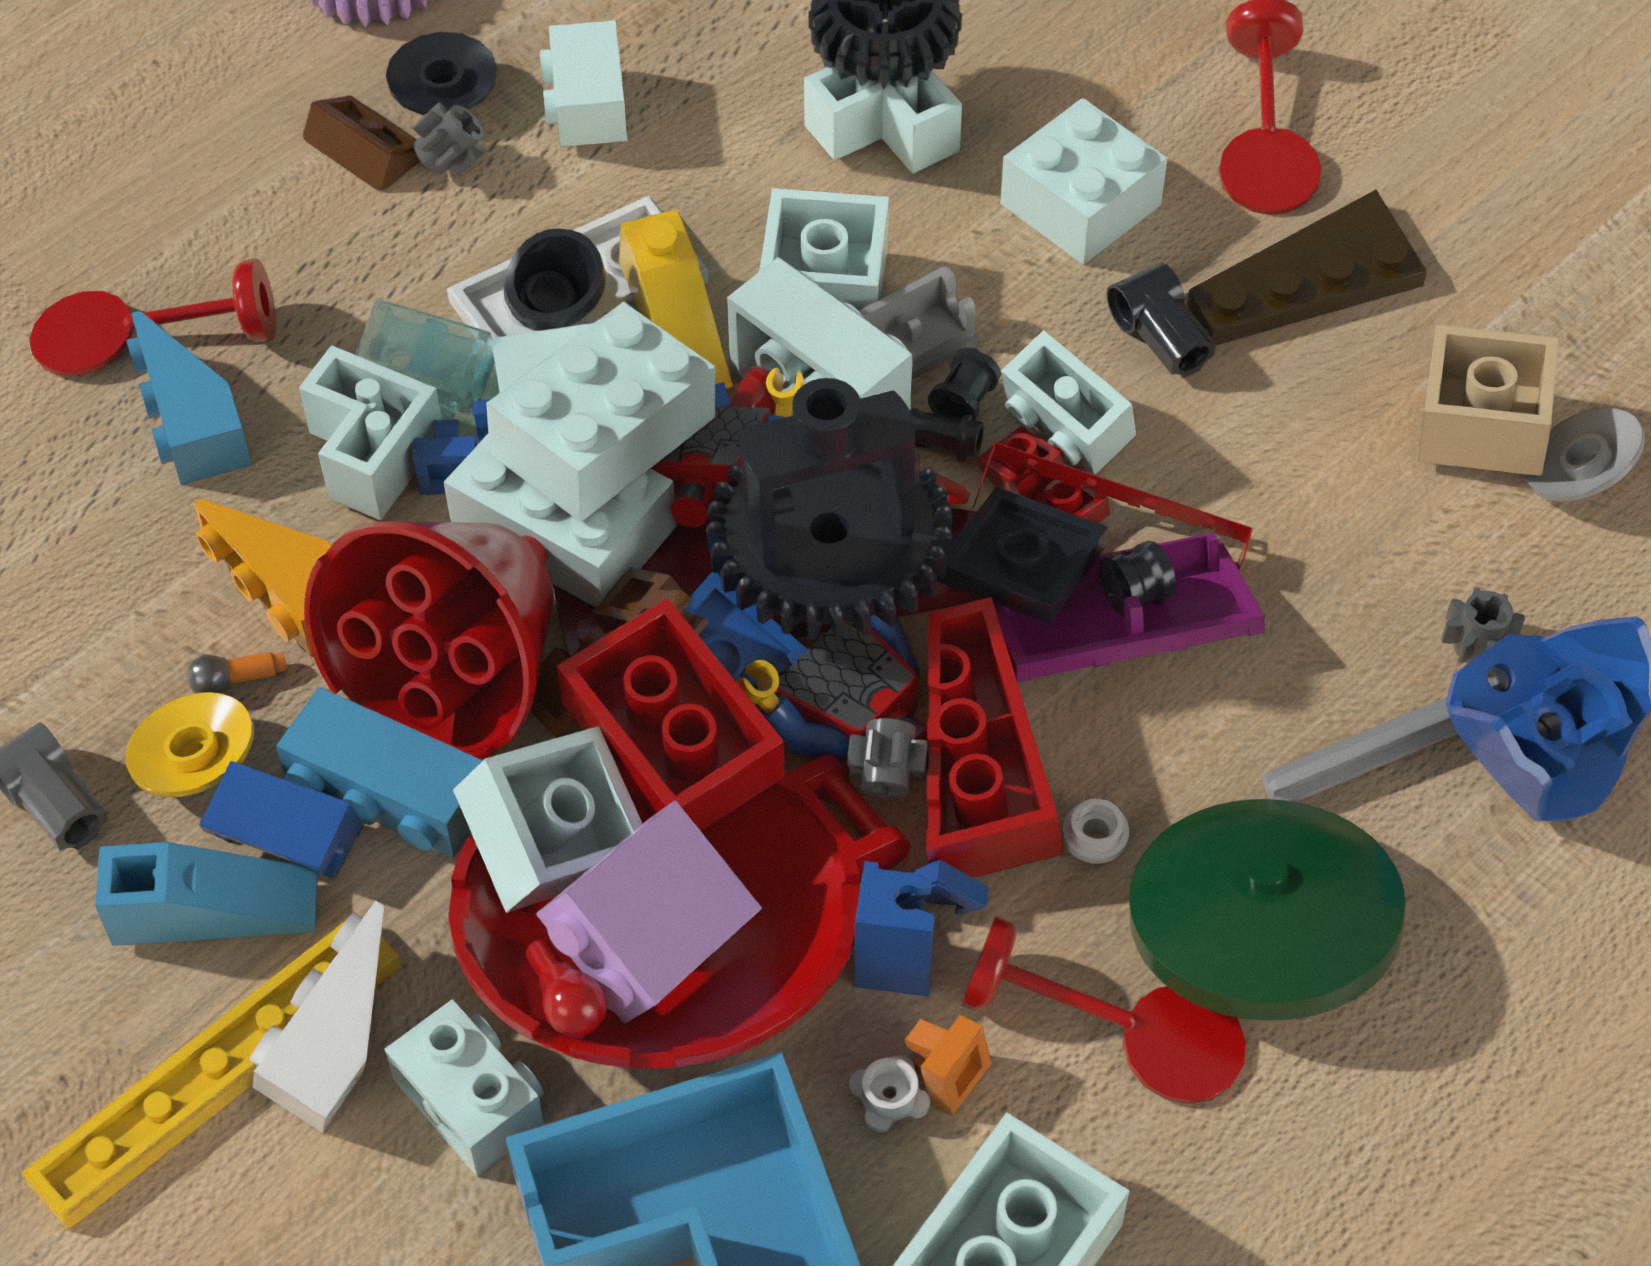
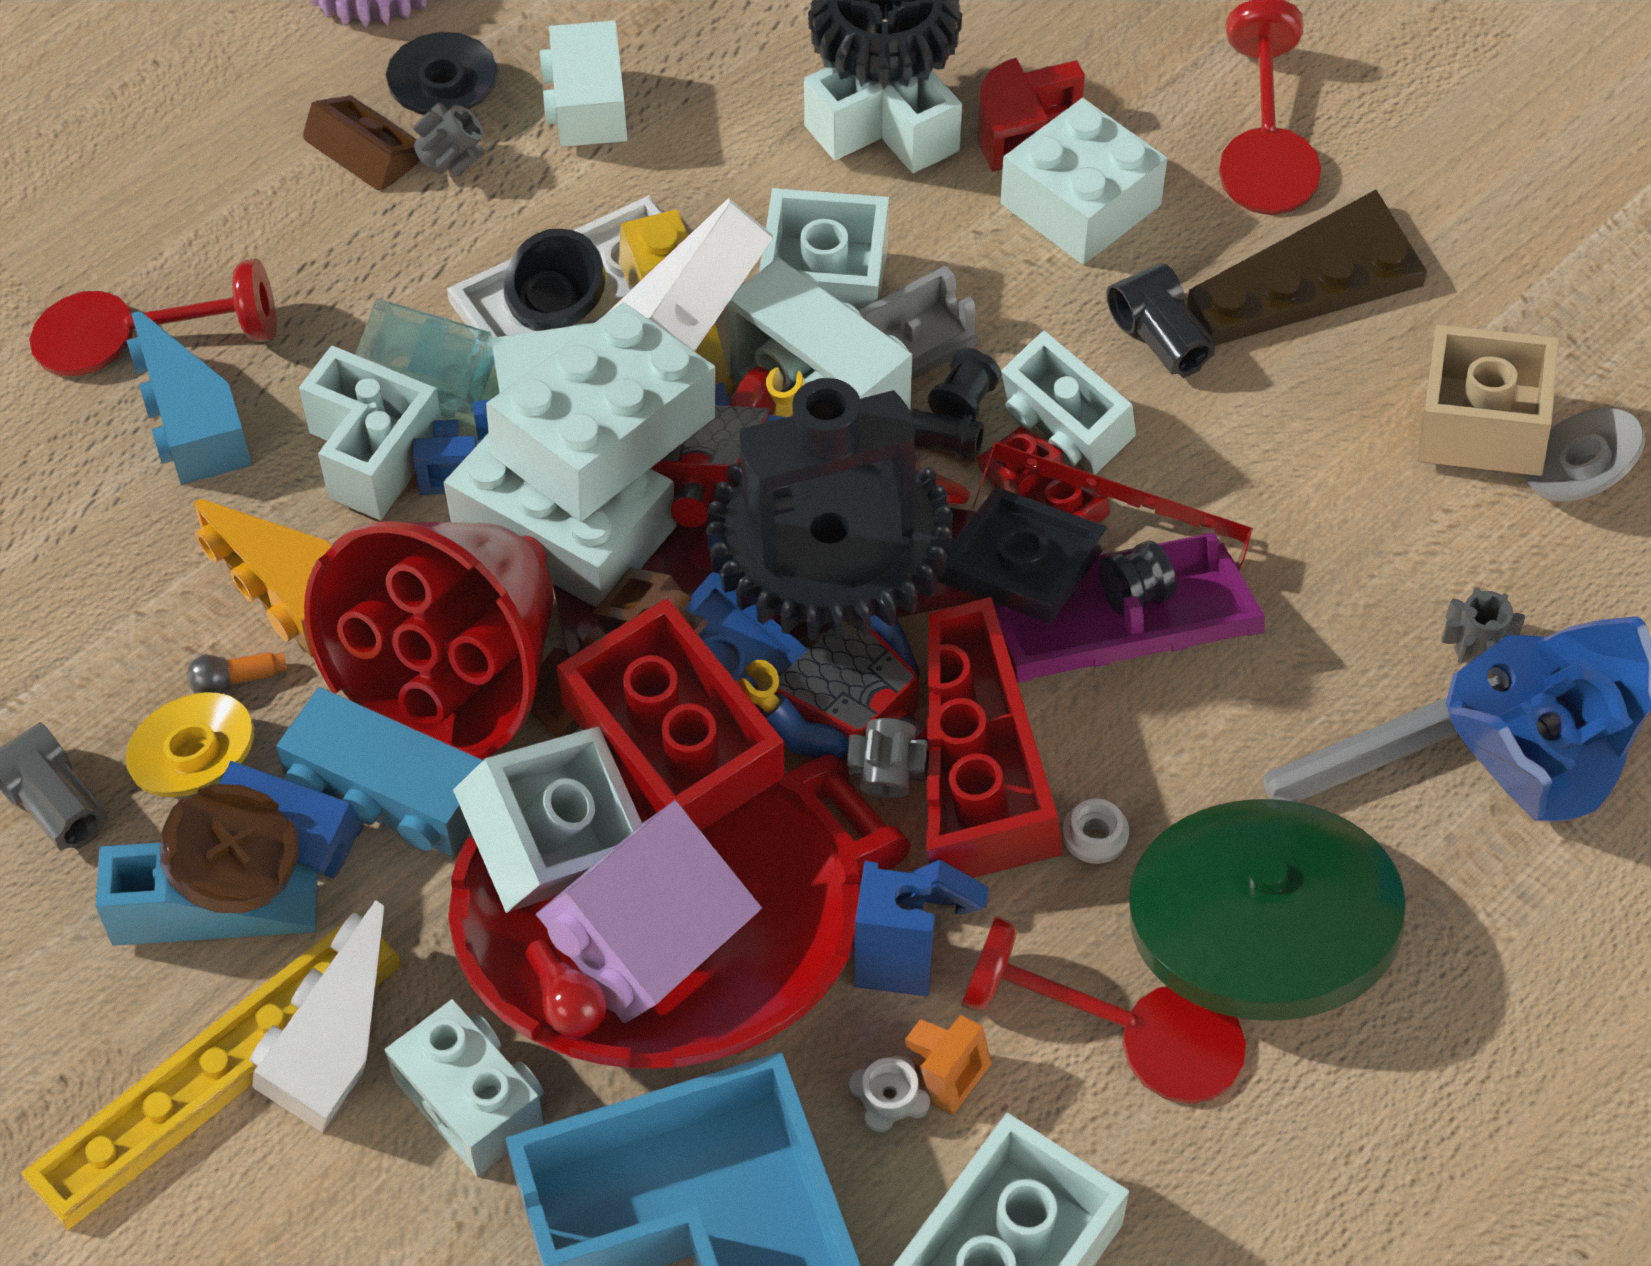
none -> reddish brown tile [159,784,299,913]
none -> white slope [604,198,773,352]
none -> red brick [977,57,1085,172]

